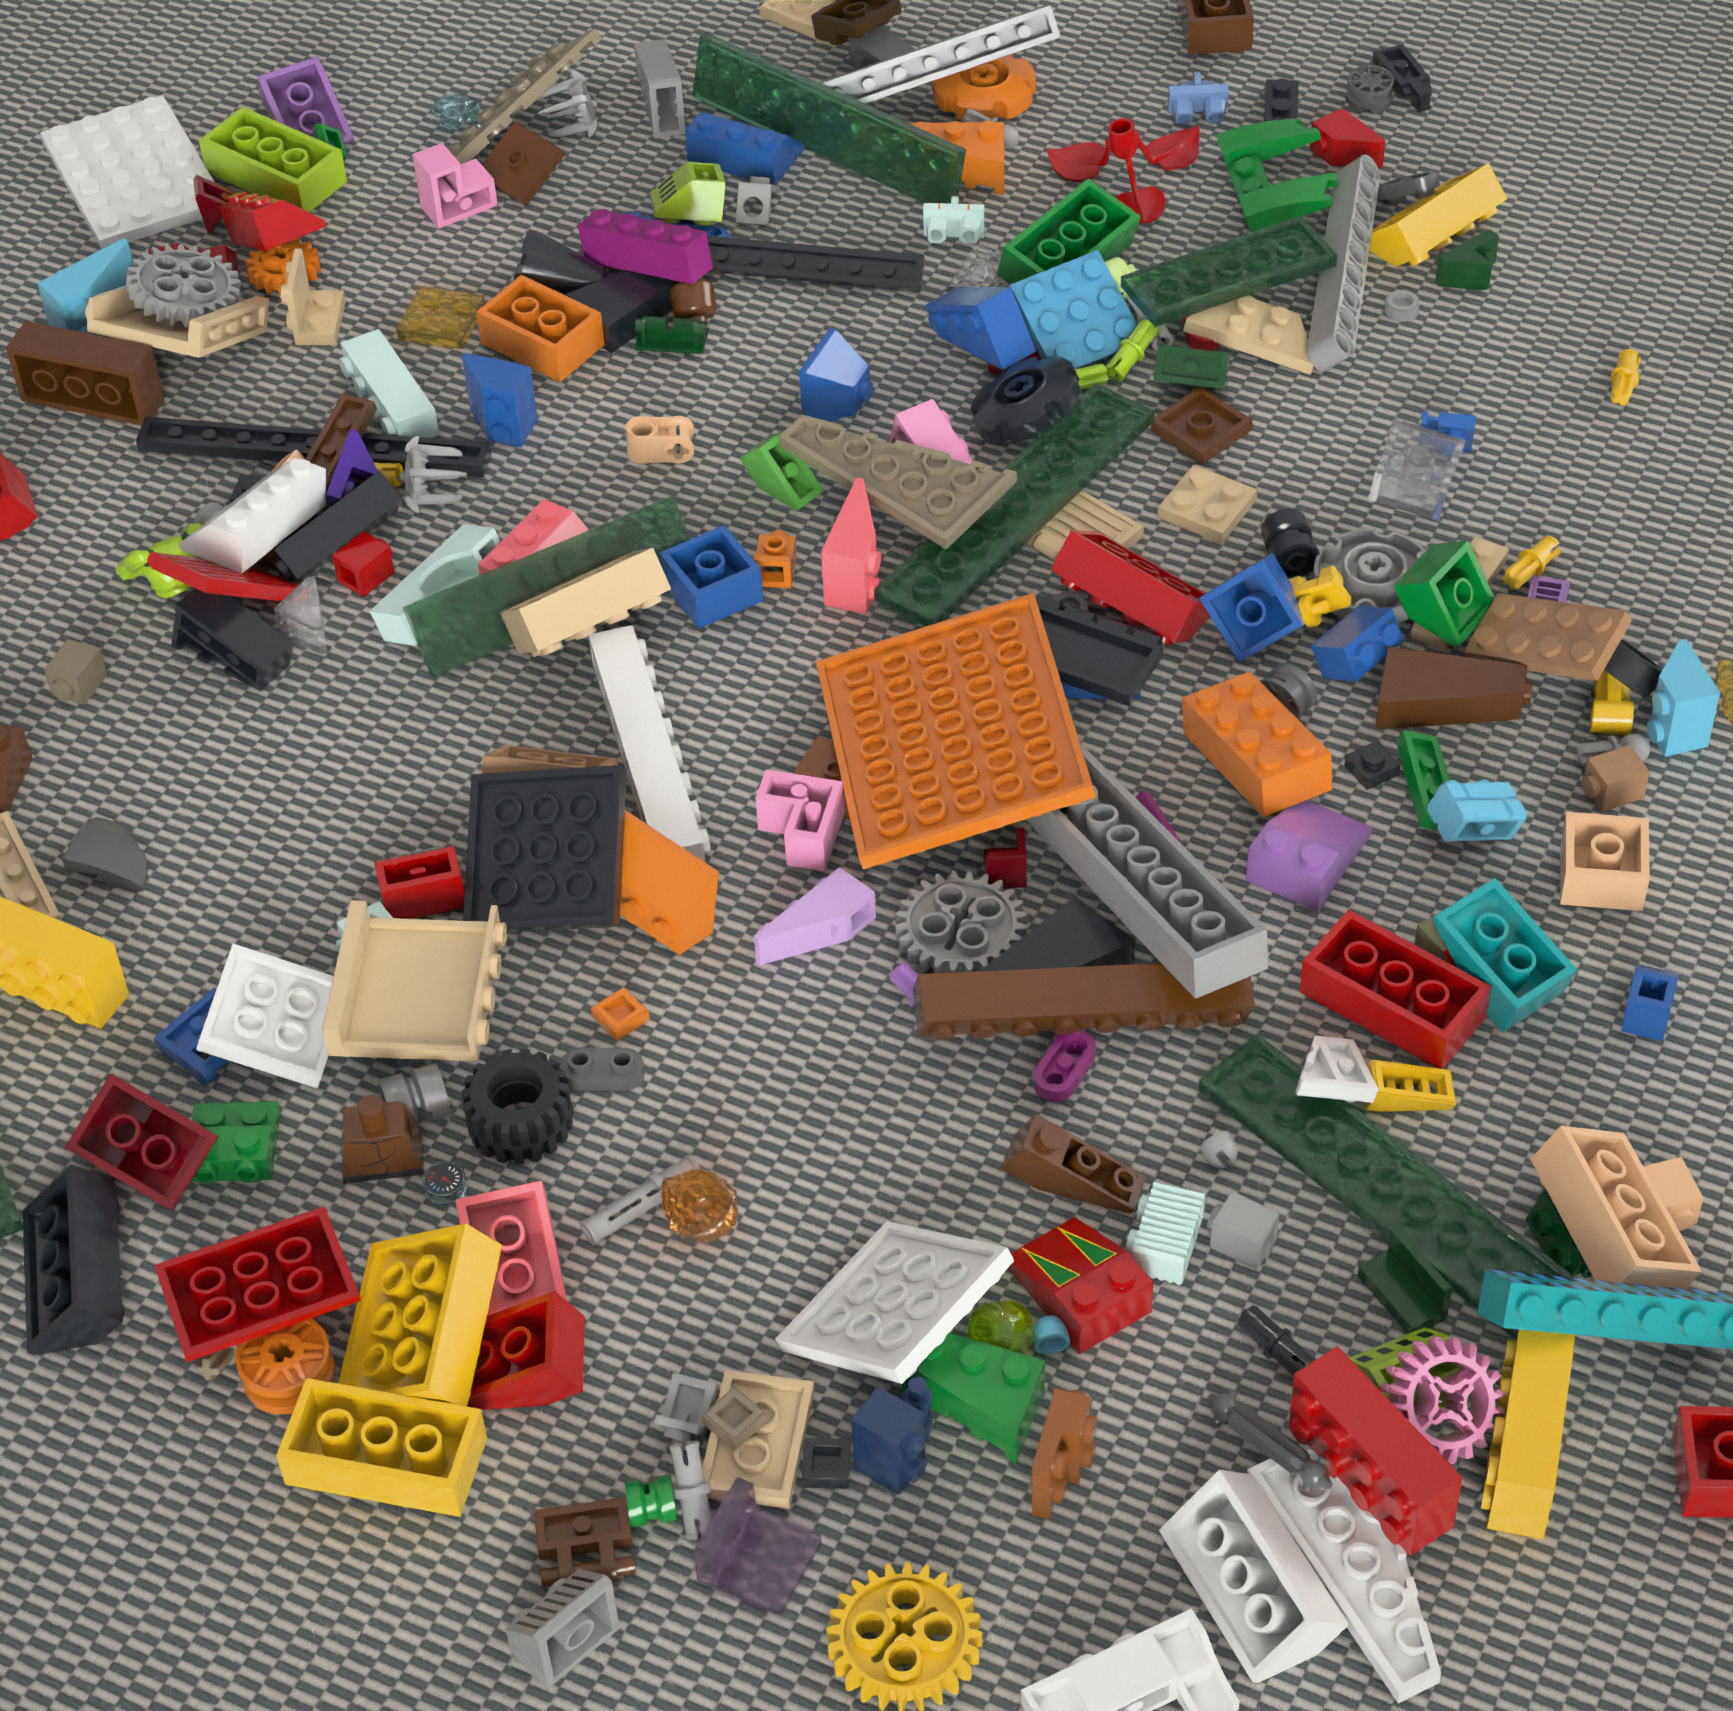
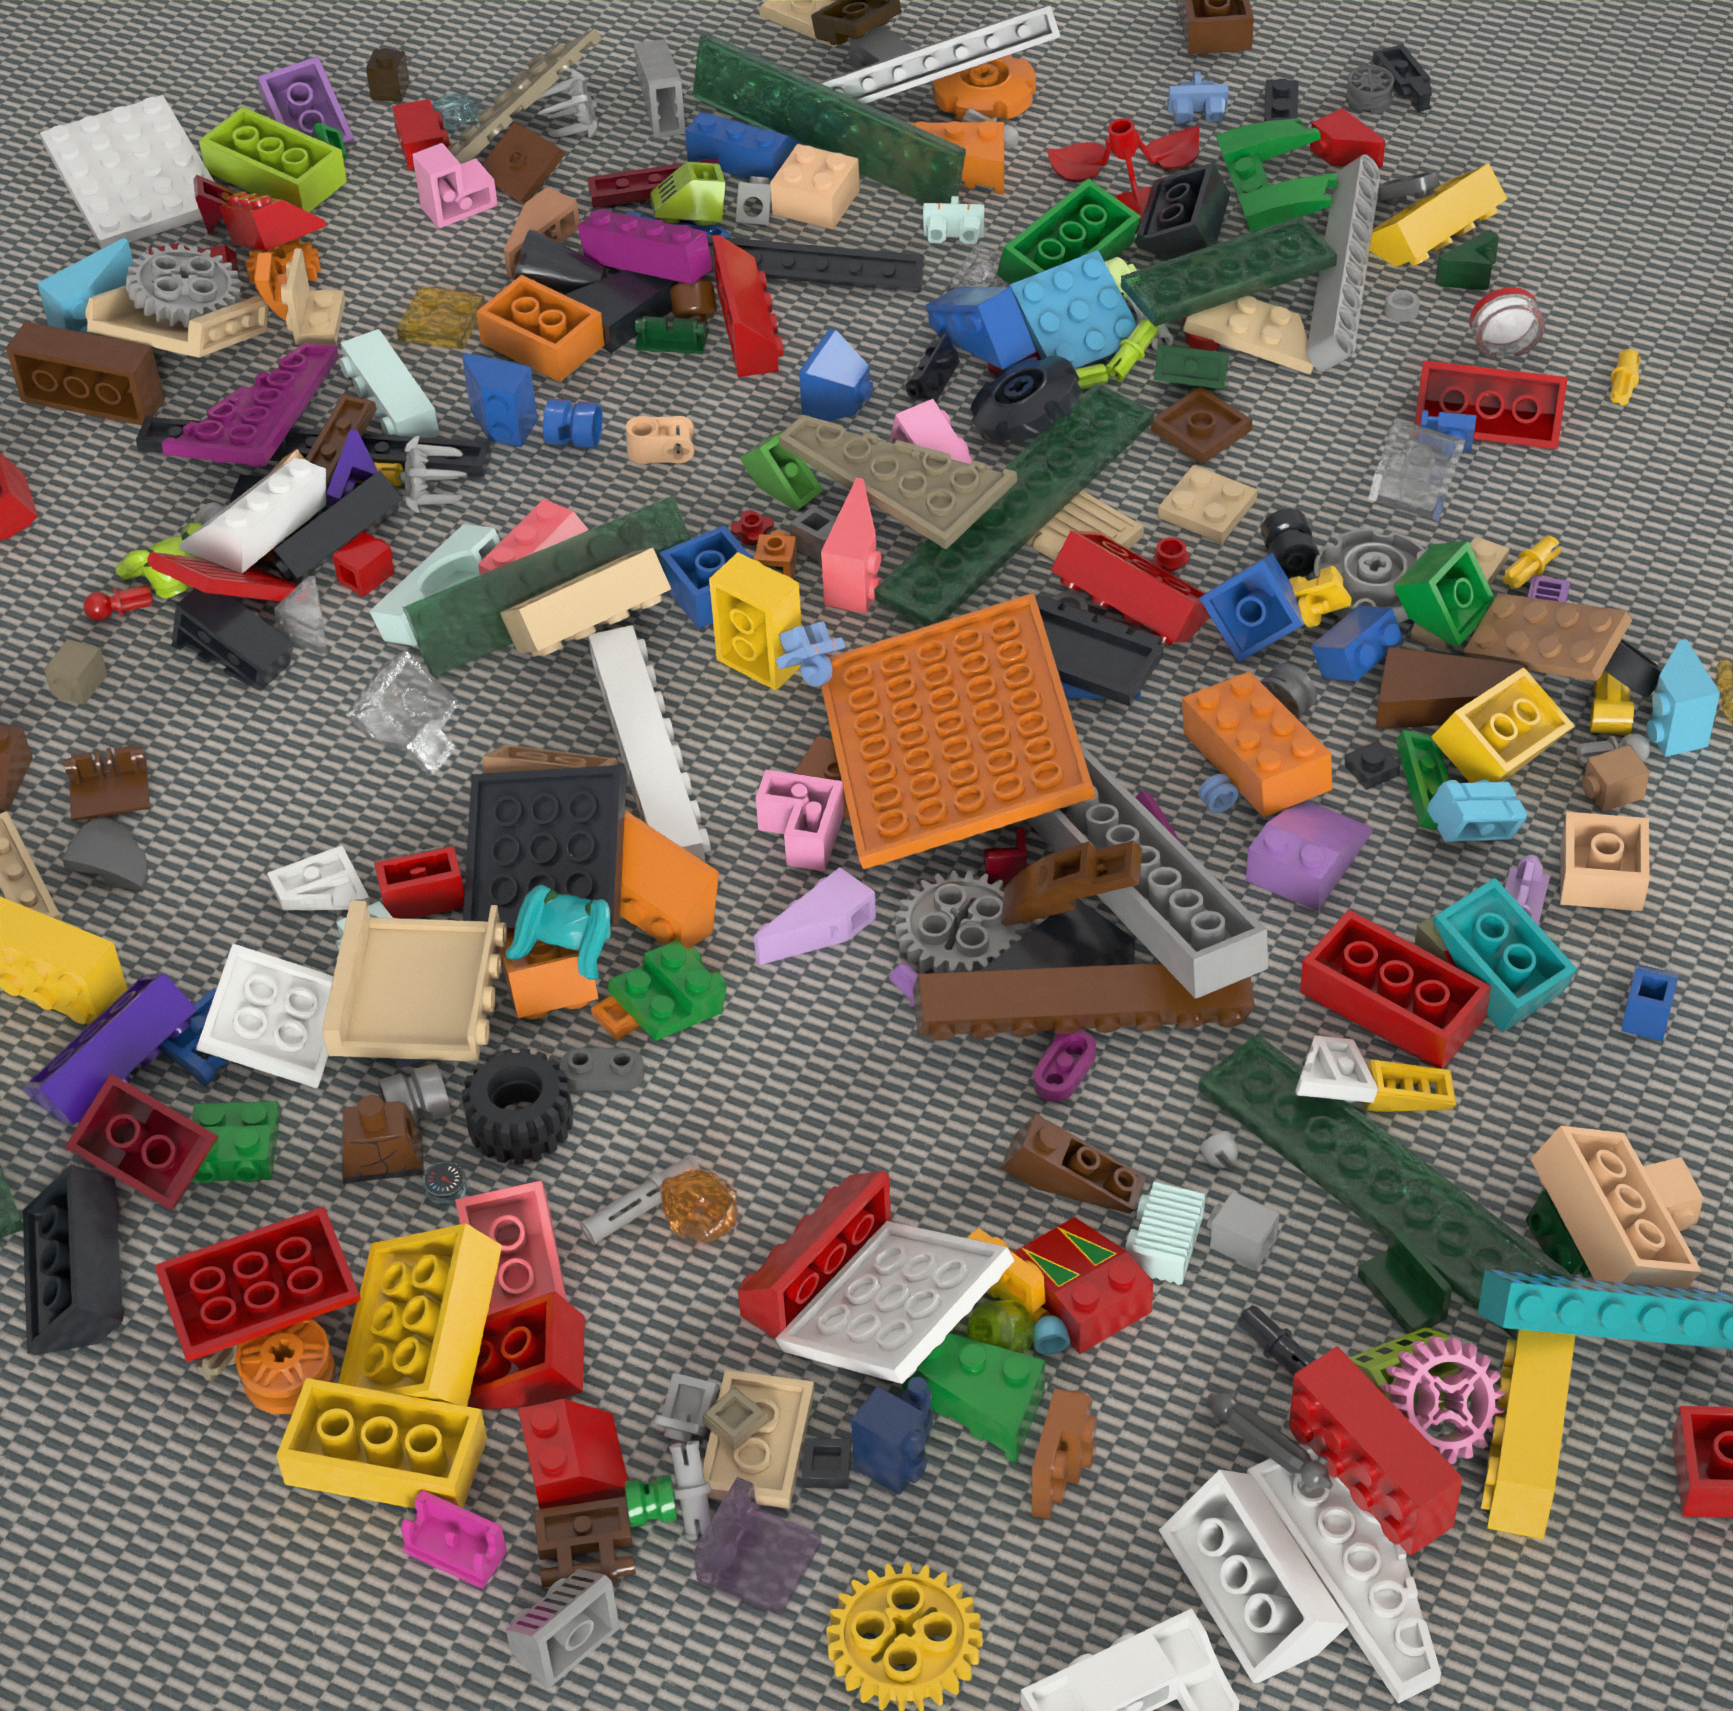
none -> dark purple slope [21,973,197,1125]
none -> reddish brown hinge [64,744,150,821]
none -> red axle [83,585,153,622]
none -> magenta wing [161,343,339,467]
none -> orange slope [254,253,288,321]
none -> white wing [267,846,371,910]
none -> clear slope [345,650,460,757]
none -> dark brown brick [366,48,410,102]
none -> red brick [392,99,450,171]
none -> dark pink hinge [401,1490,507,1589]
none -> clear plate [402,719,457,776]
none -> orange slope [498,932,599,1019]
none -> nougat slope [504,186,580,279]
none -> teal hair [506,885,611,980]
none -> red slope [518,1399,628,1509]
none -> blue wheel [543,398,603,449]
none -> dark red plate [587,158,719,208]
none -> green plate [607,940,727,1041]
none -> yellow brick [709,552,802,691]
none -> red slope [712,235,784,377]
none -> red plate [730,510,774,546]
none -> red slope [738,1171,891,1339]
none -> light nougat brick [770,144,860,230]
none -> medium blue hips [775,621,846,687]
none -> flat silver brick [789,506,837,568]
none -> black hinge [906,334,960,403]
none -> light orange plate [967,1227,1049,1324]
none -> reddish brown slope [1001,840,1142,927]
none -> black slope [1135,162,1230,265]
none -> red plate [1153,537,1190,571]
none -> medium blue bush [1198,774,1239,813]
none -> red slope [1413,360,1568,450]
none -> yellow slope [1431,667,1575,783]
none -> clear piece [1469,287,1545,360]
none -> lavender hinge [1505,855,1550,925]

